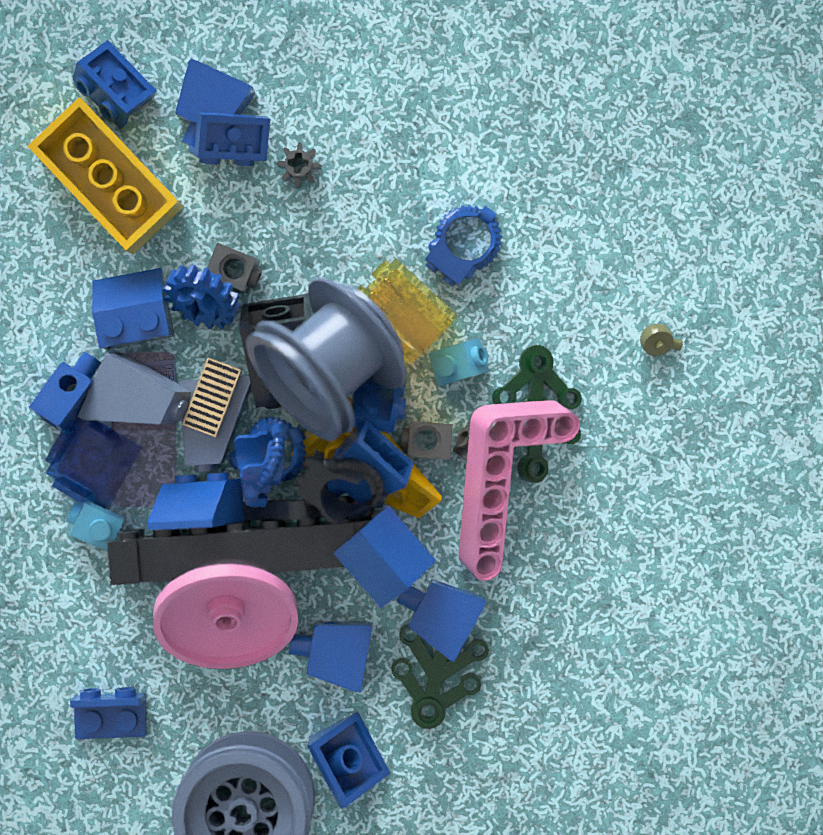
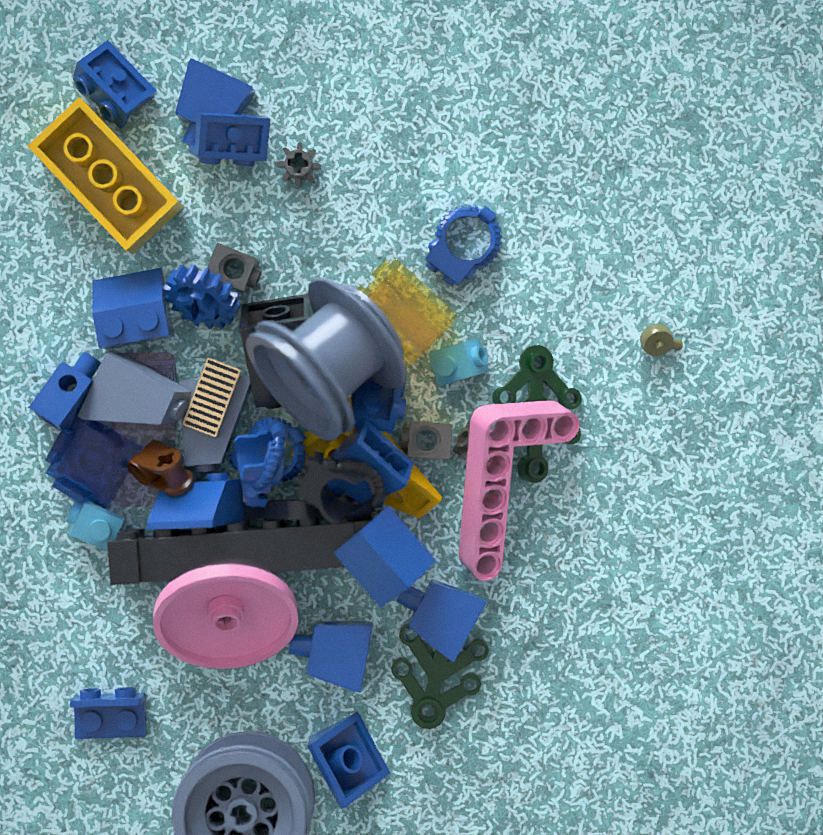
none -> reddish brown piece [127,439,195,497]

